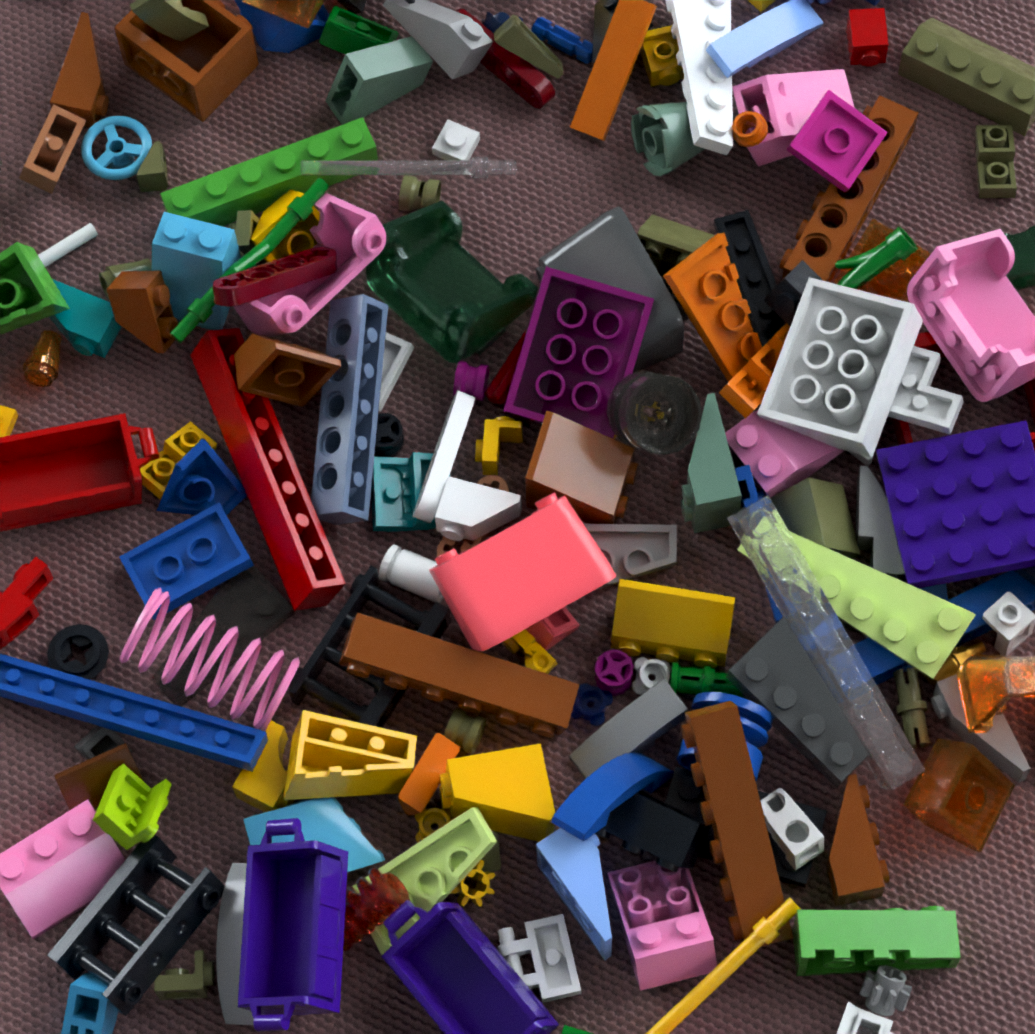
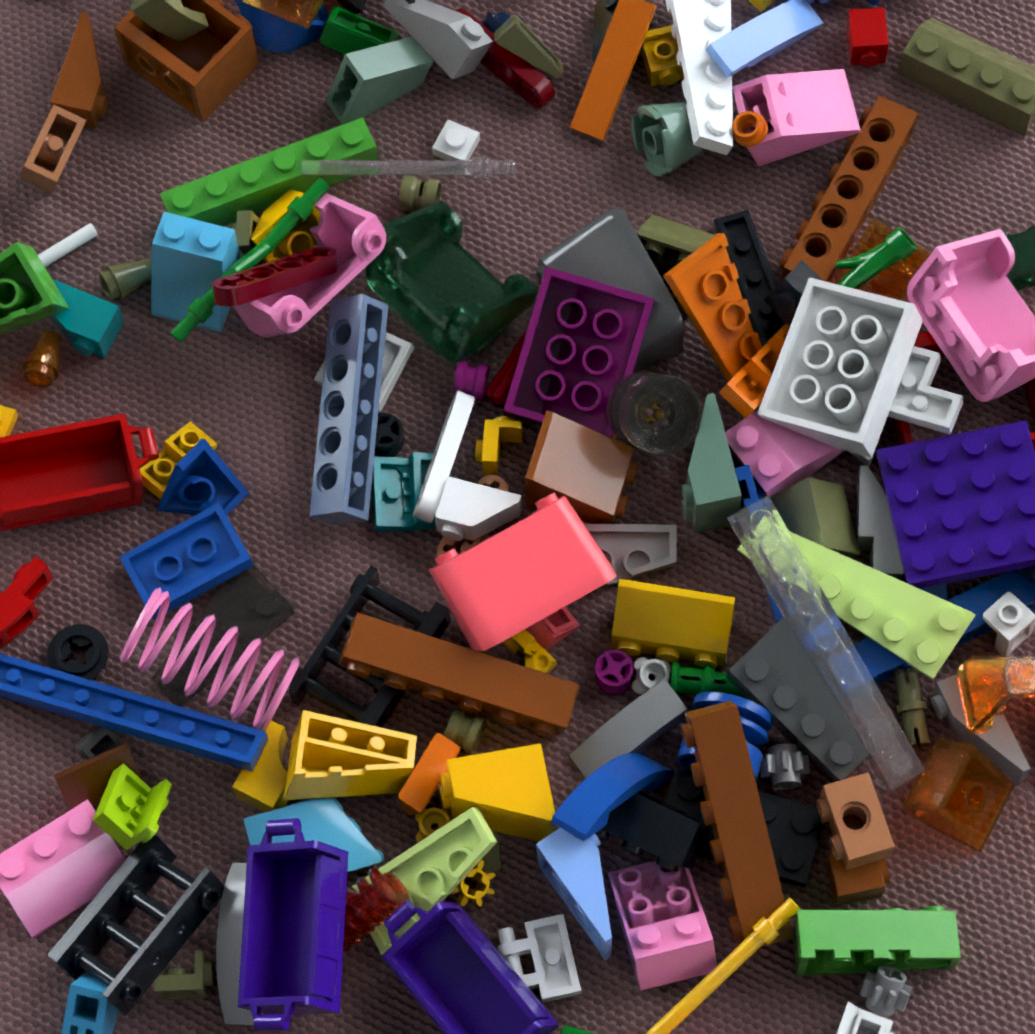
medium azure piece [81,116,153,180] -> none
dark orange slope [106,271,179,353] -> none
olive slope [136,141,168,192] -> none
red brick [190,328,346,611] -> none
dark orange slope [234,333,341,407] -> none
white piece [378,544,444,603] -> none
blue axle [531,17,593,64] -> none
clear blue plate [571,683,613,726] -> none
white leg [760,788,824,871] -> none
dark pink plate [786,90,888,192] -> none
pearl gold piece [922,639,986,685] -> none
olive slope [975,125,1017,198] -> none
none -> light grey gear [760,744,810,790]
none -> nougat brick [816,772,895,870]

